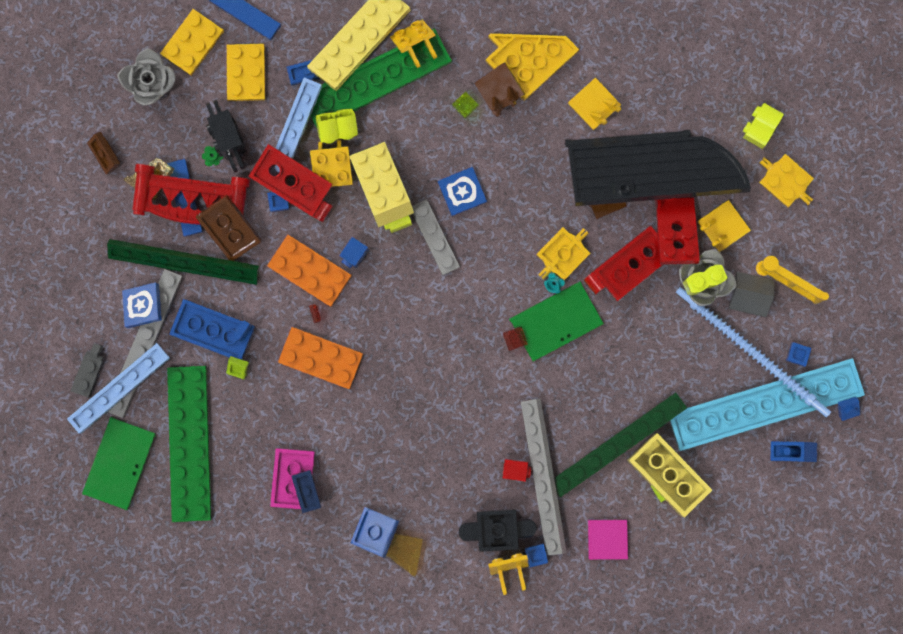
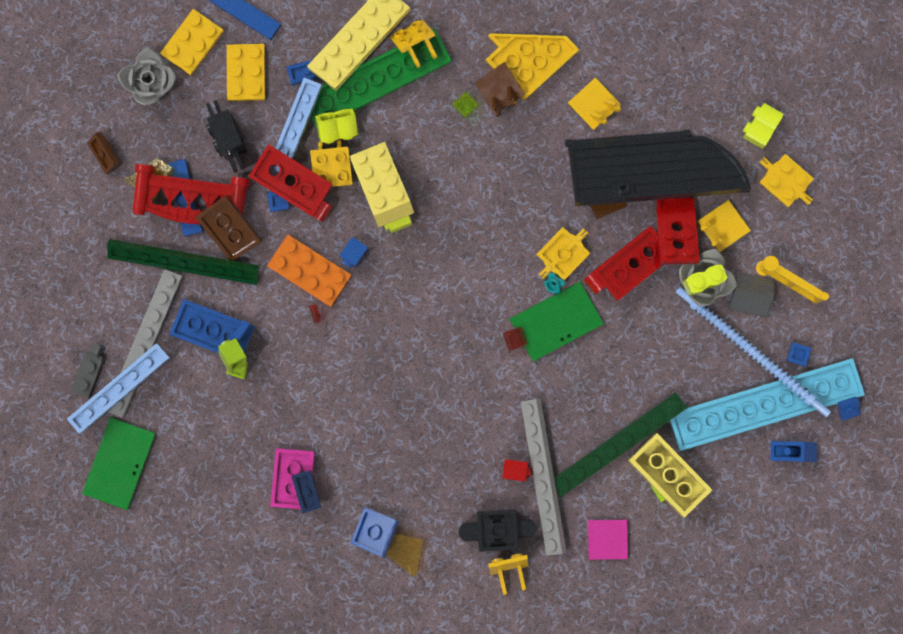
tile [122,282,162,328] -> none
green plate [167,366,211,522] -> none
green plant [202,146,224,166] -> none
orange plate [278,327,363,390] -> none
light grey plate [412,199,460,275] -> none
blue tile [438,167,487,216] -> none
blue plate [524,544,548,568] -> none
none -> lime brick [218,338,247,373]

